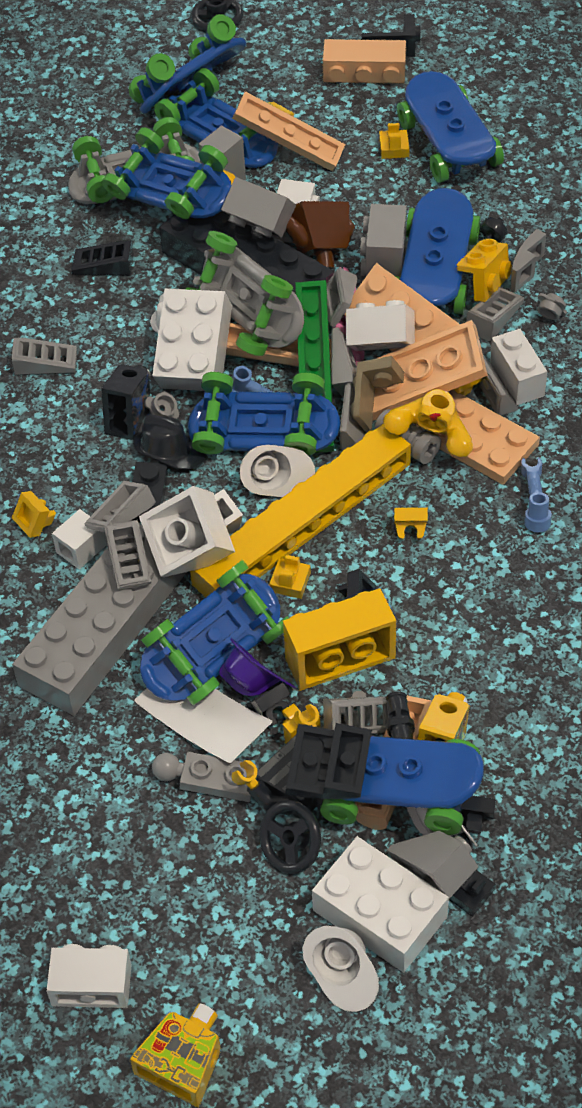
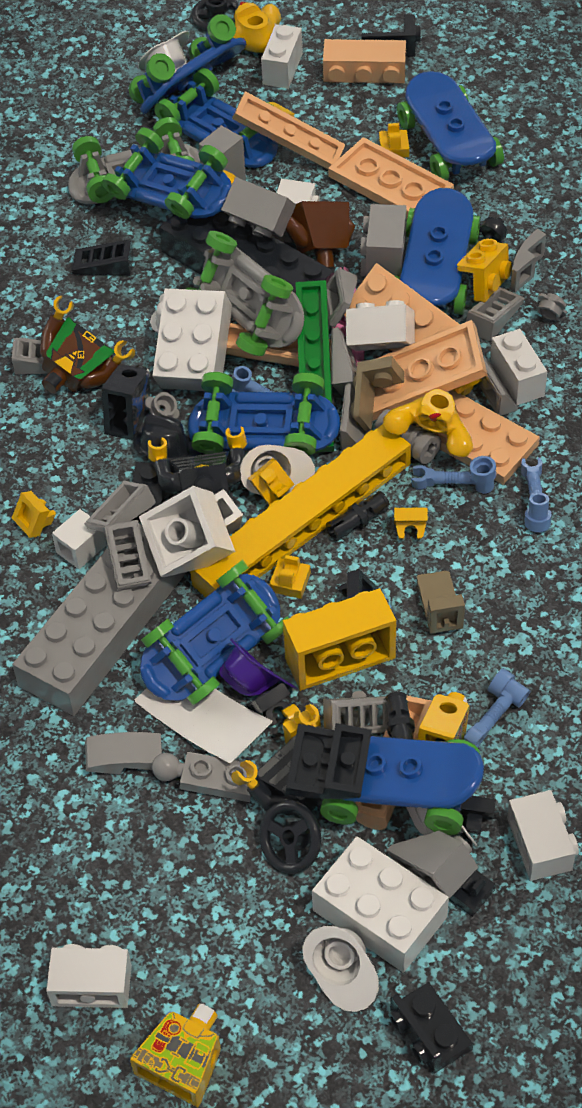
none -> torso [40,296,135,394]
none -> light grey slope [85,732,162,775]
none -> white piece [138,31,190,72]
none -> black torso [148,426,247,495]
none -> yellow head [234,1,282,53]
none -> yellow tile [248,458,295,505]
none -> white brick [261,24,302,89]
none -> black pin [326,491,390,541]
none -> light nougat plate [328,137,454,218]
none -> black bracket [388,982,473,1074]
none -> medium blue brick [411,456,497,494]
none -> dark tan bracket [417,571,465,634]
none -> medium blue brick [464,668,531,748]
none -> white brick [507,790,579,881]

